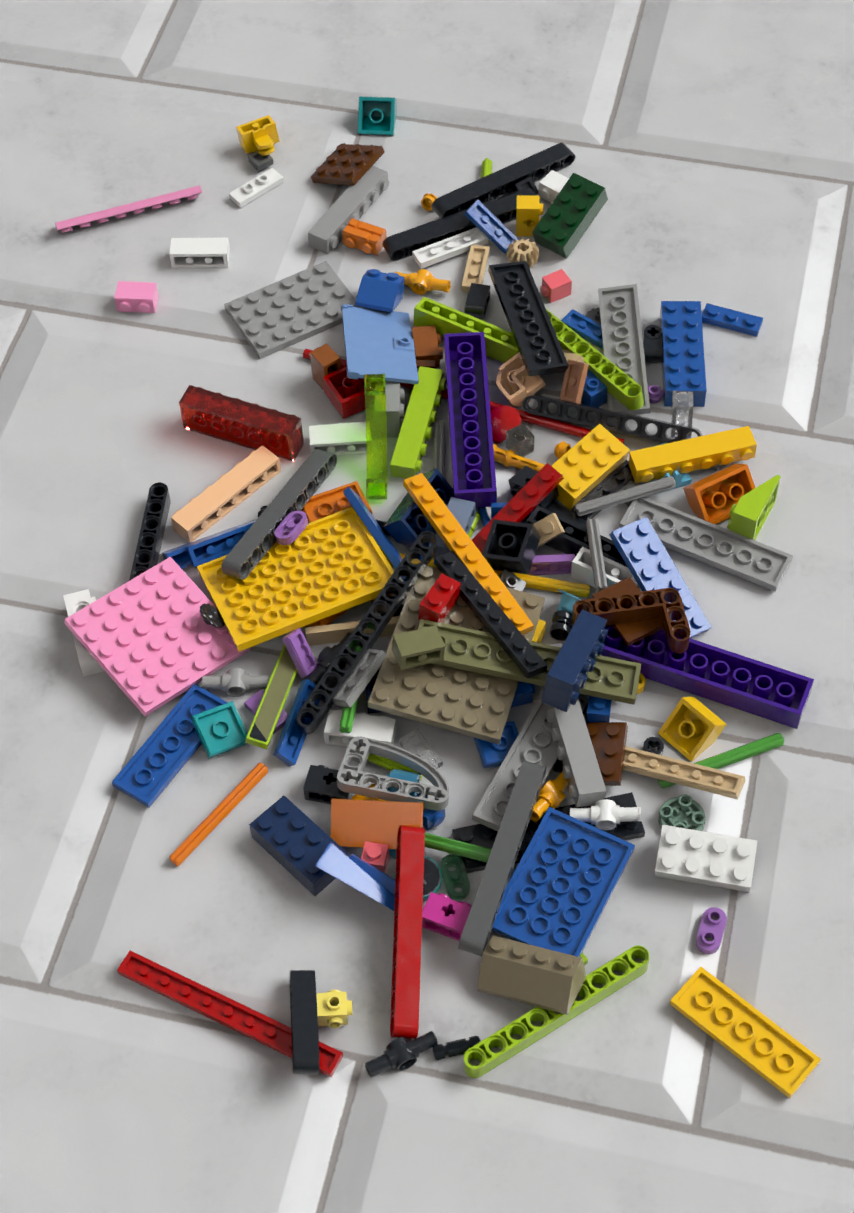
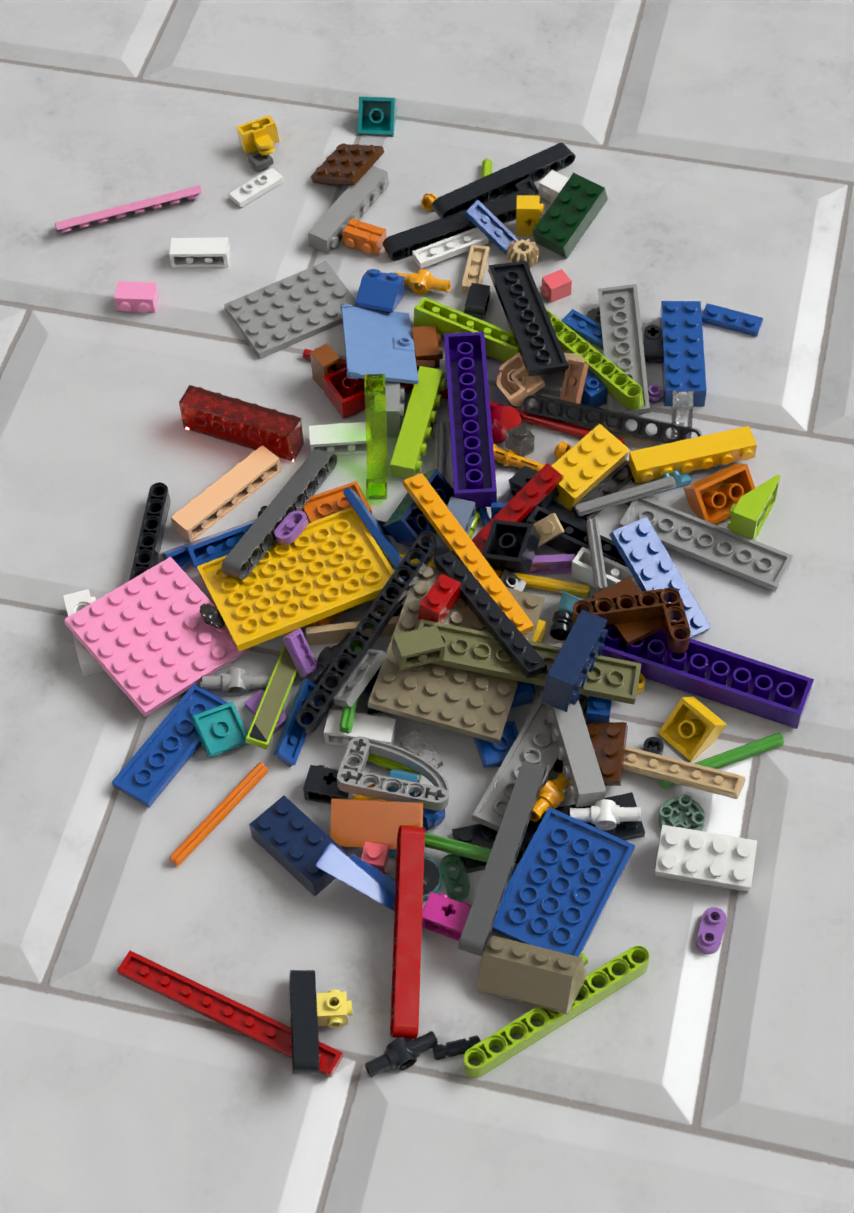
yellow plate [670,966,821,1099] -> none

